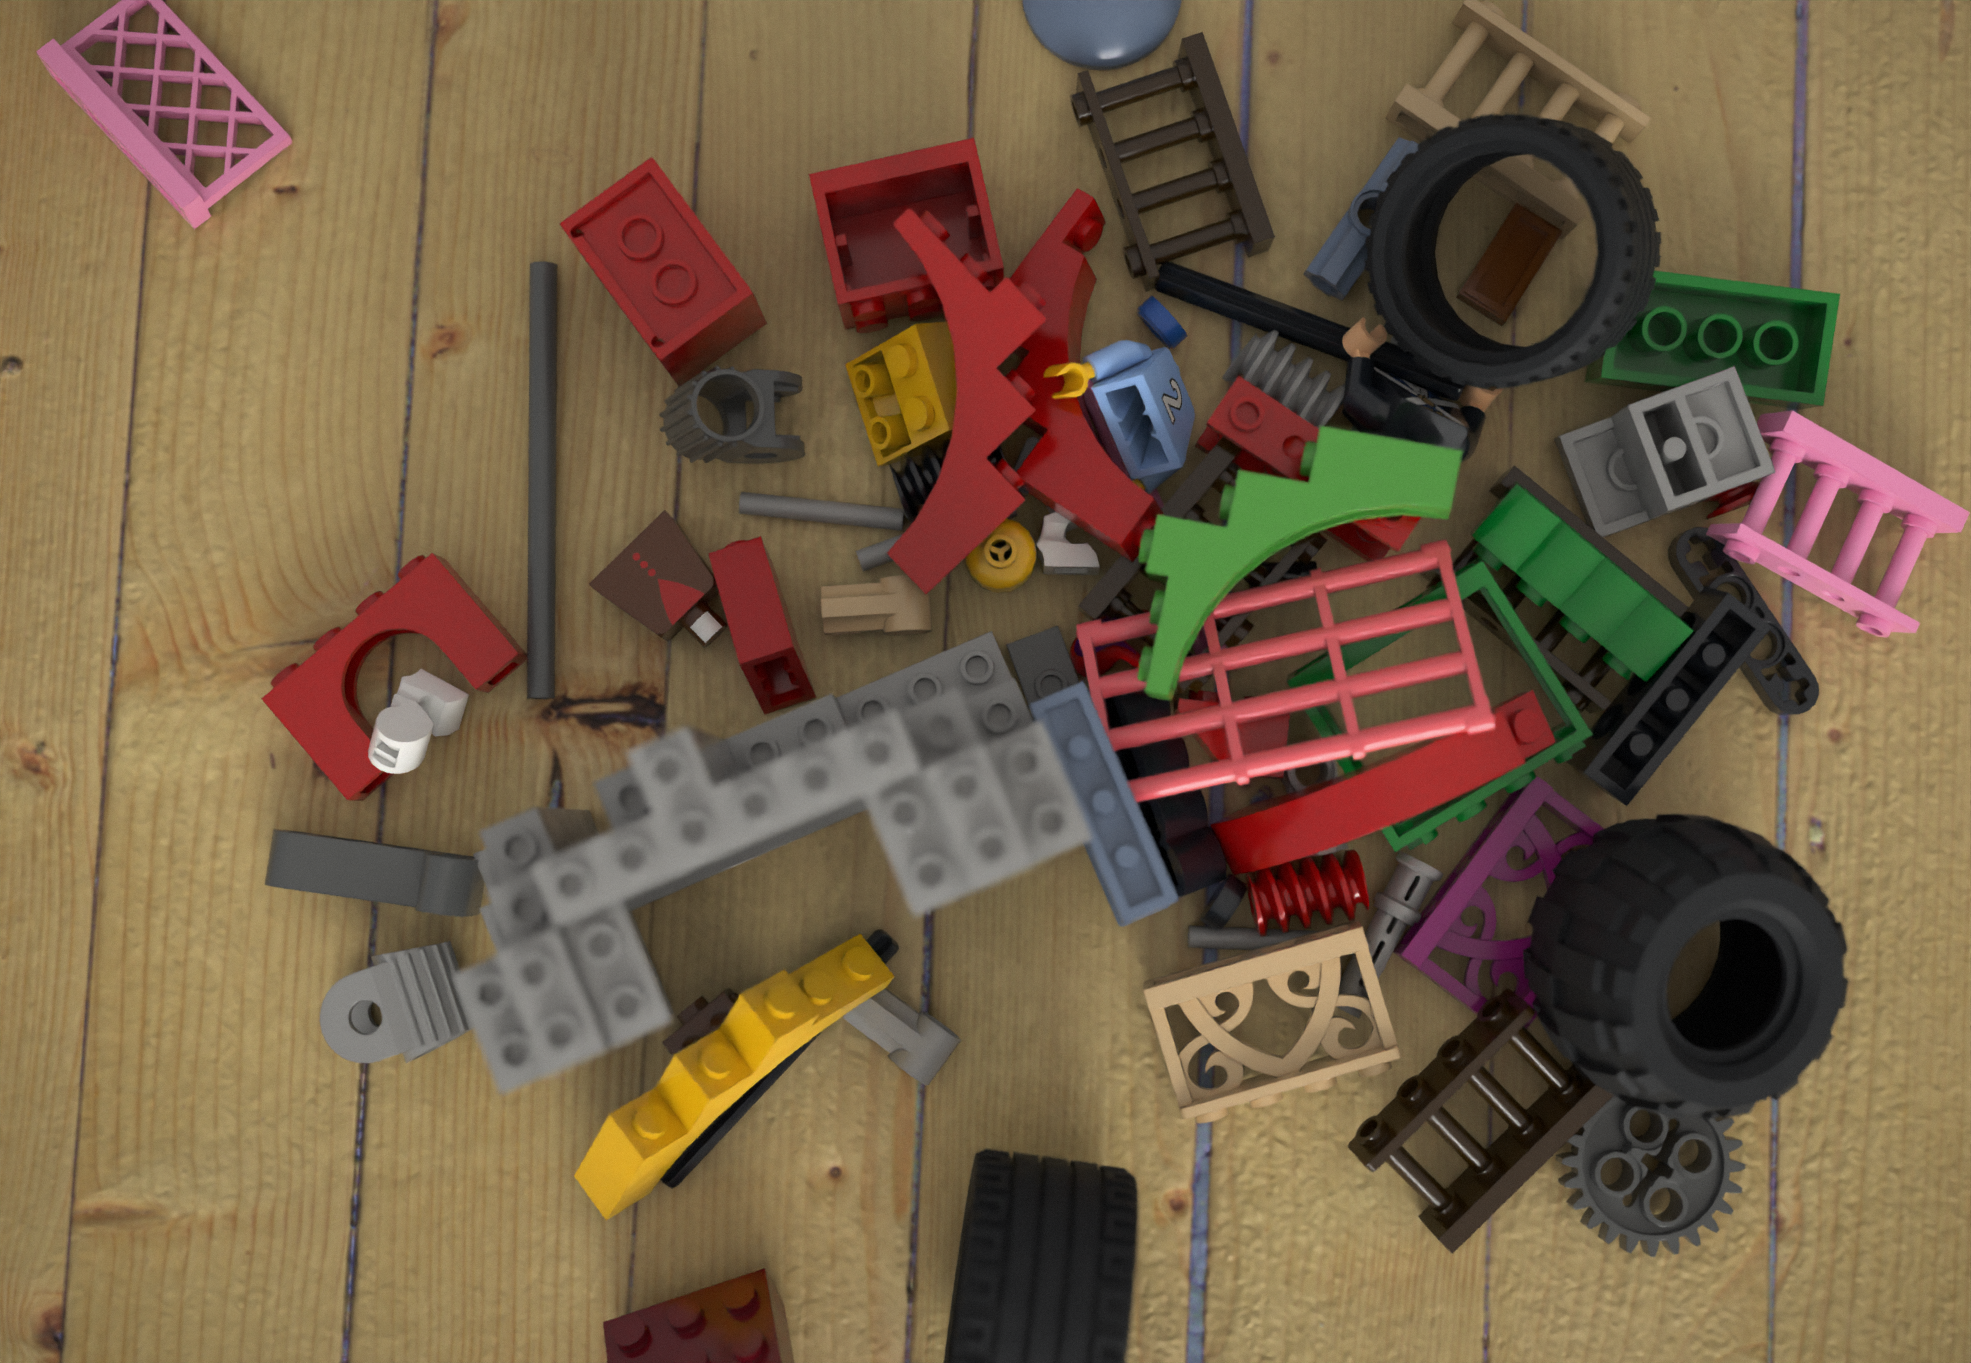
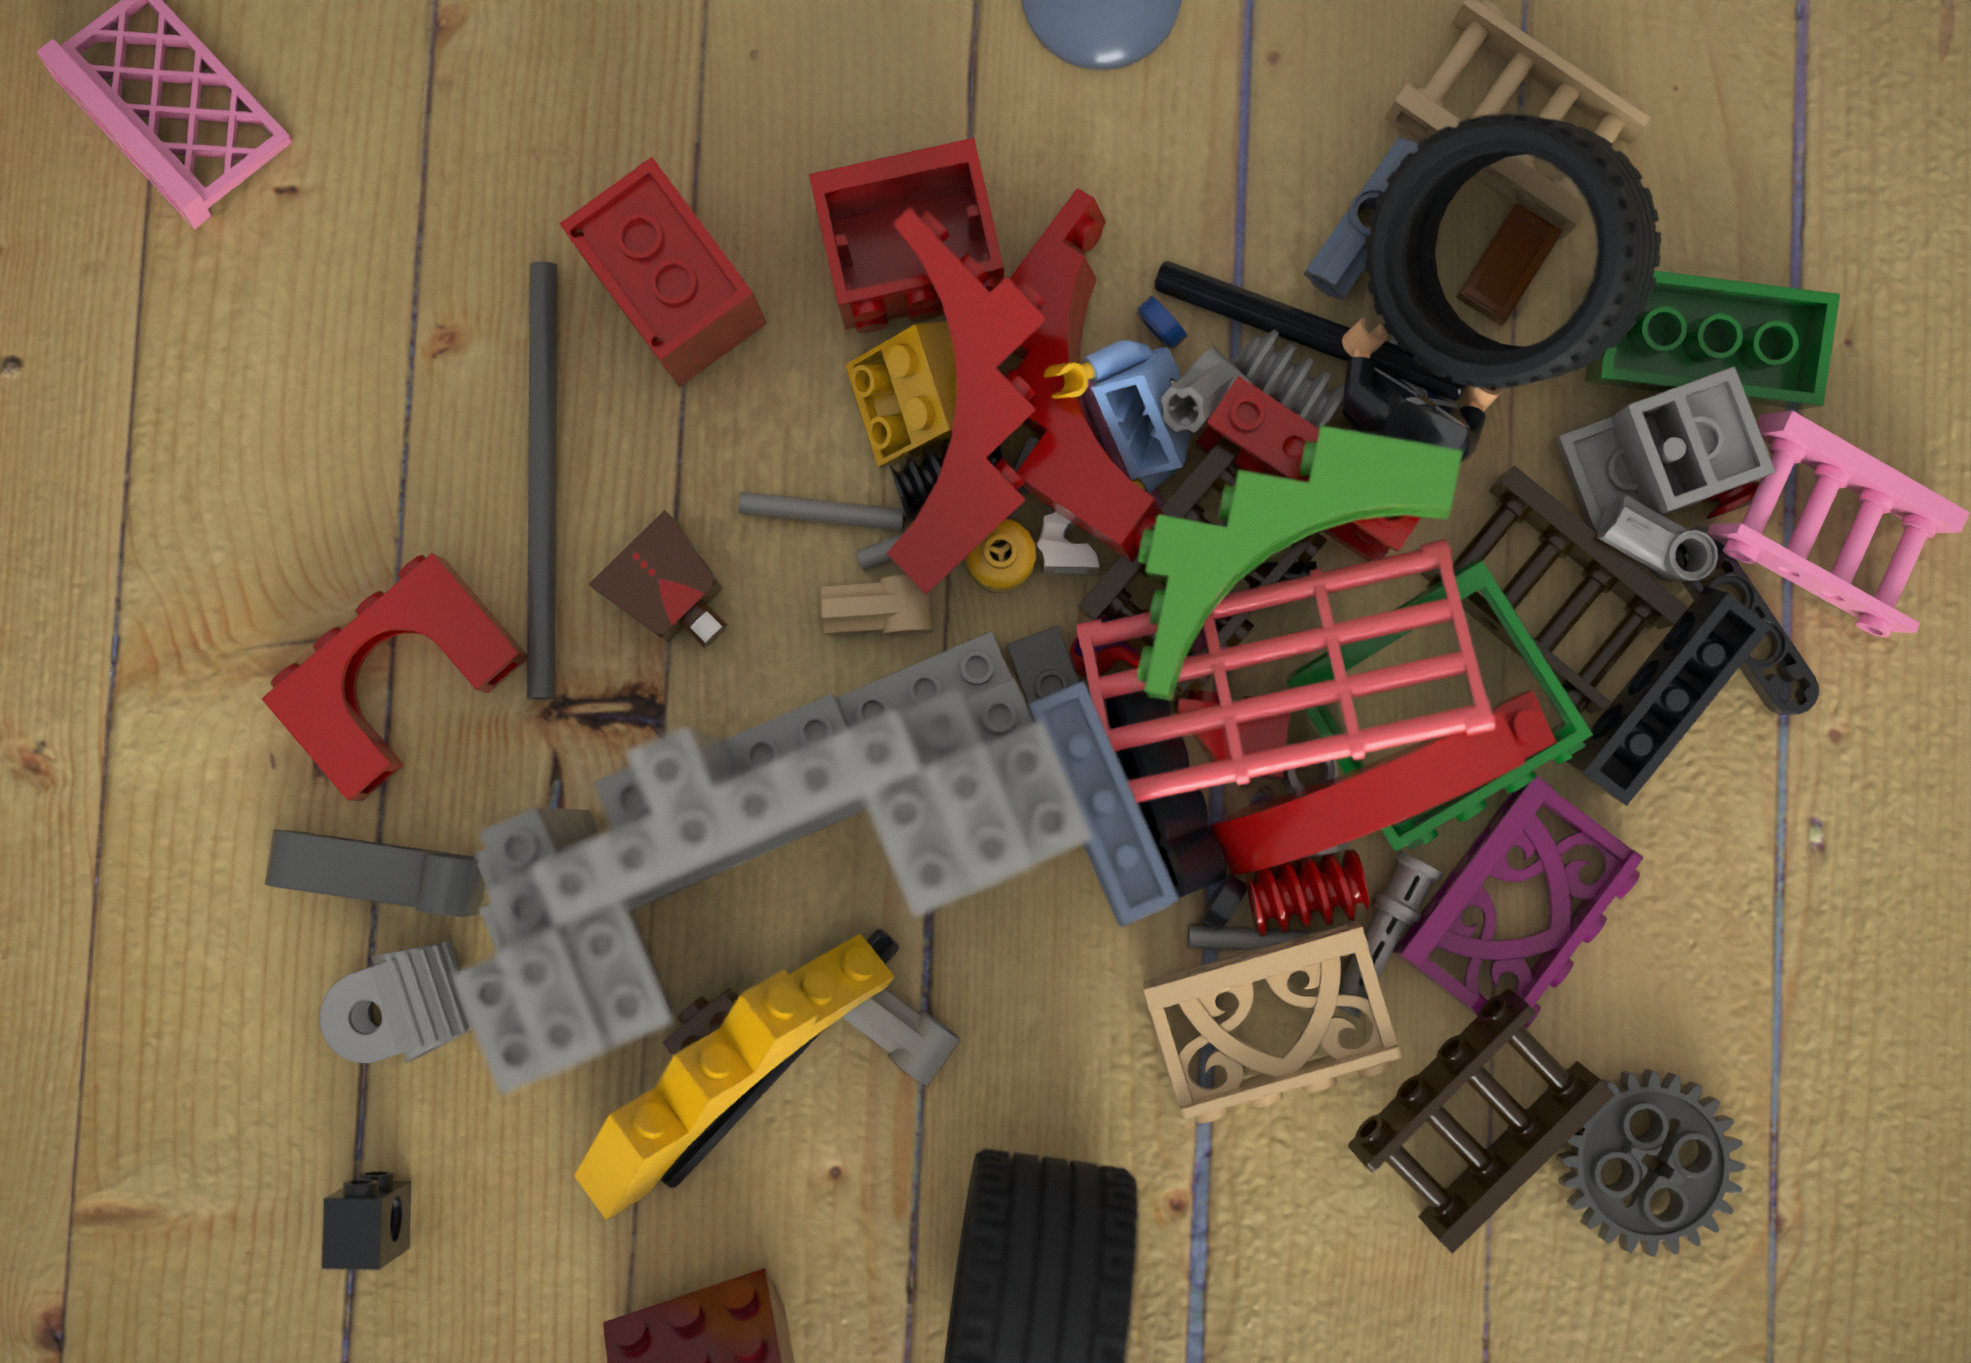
white leg [368,669,469,774] -> none
dark grey piece [659,366,805,464] -> none
red slope [708,536,817,715] -> none
dark brown fence [1070,32,1275,292] -> none
green brick [1471,481,1693,682] -> none
black tyre [1523,814,1849,1119] -> none
none -> black brick [322,1171,411,1270]
none -> light grey piece [1160,346,1254,433]
none -> light grey piece [1596,494,1718,582]

